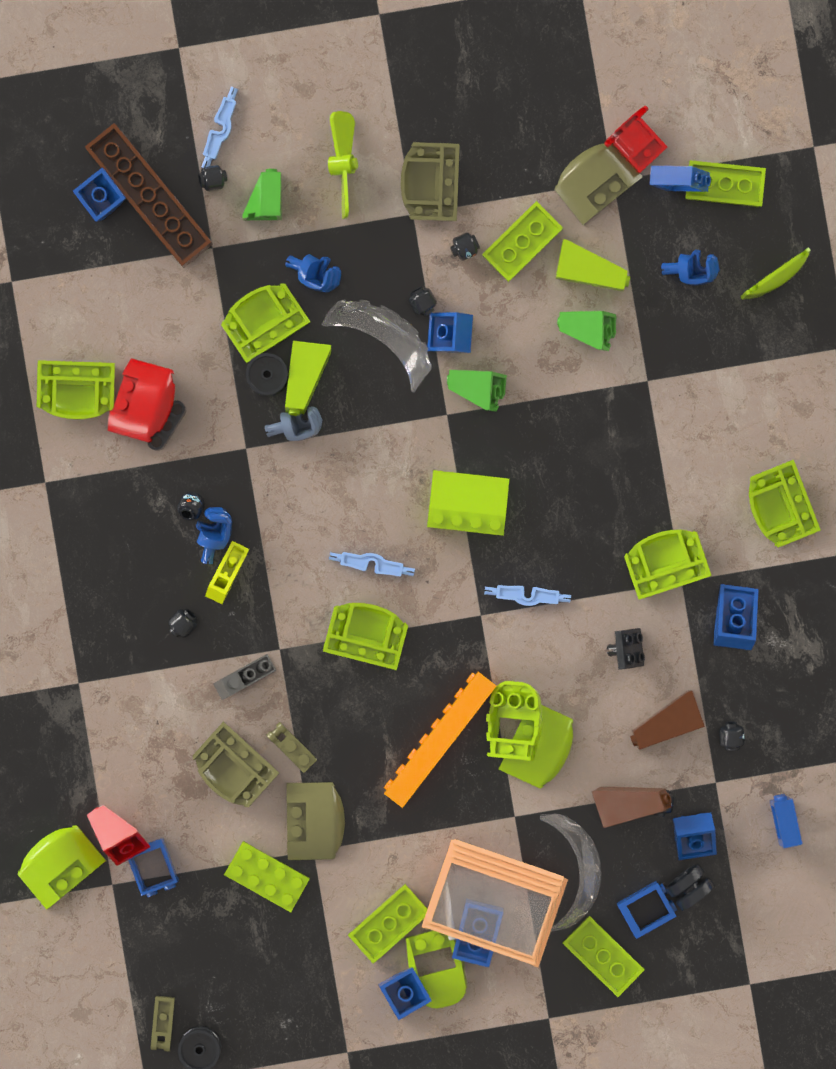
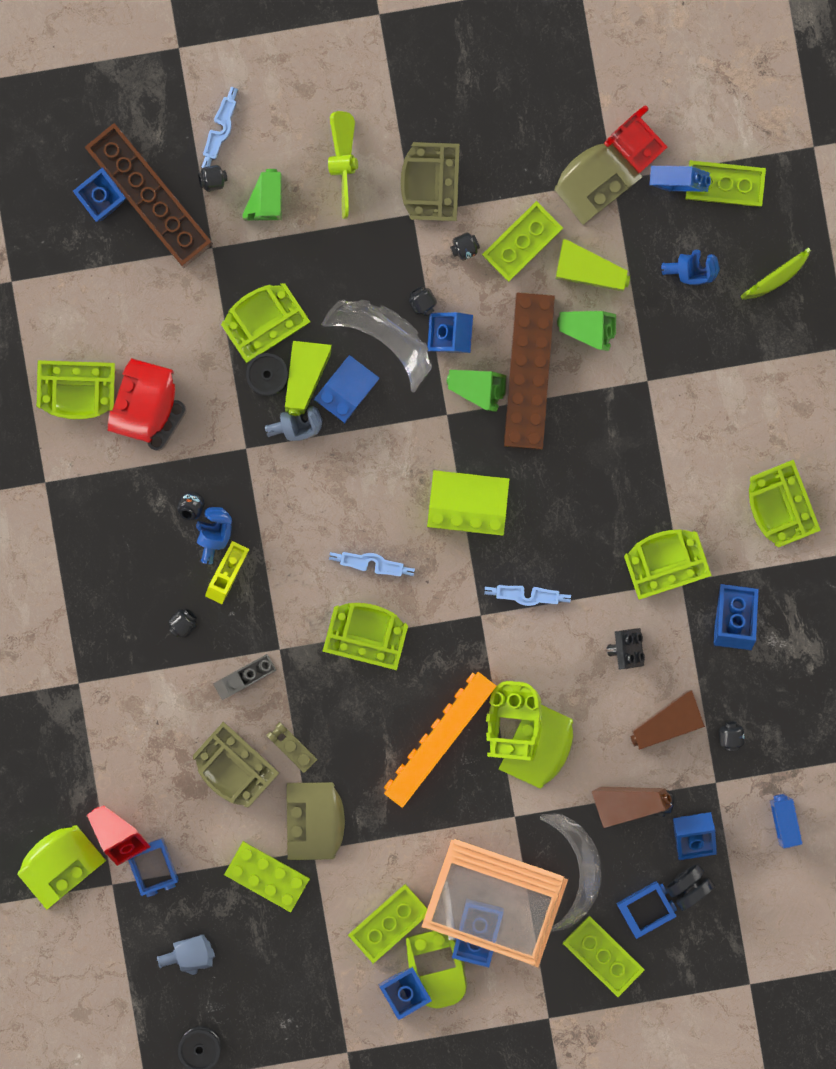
olive plate [151,996,175,1051] -> none
blue piece [285,254,341,292] -> none
none -> sand blue piece [157,935,215,975]
none -> blue slope [314,355,380,424]
none -> reddish brown brick [504,293,555,450]

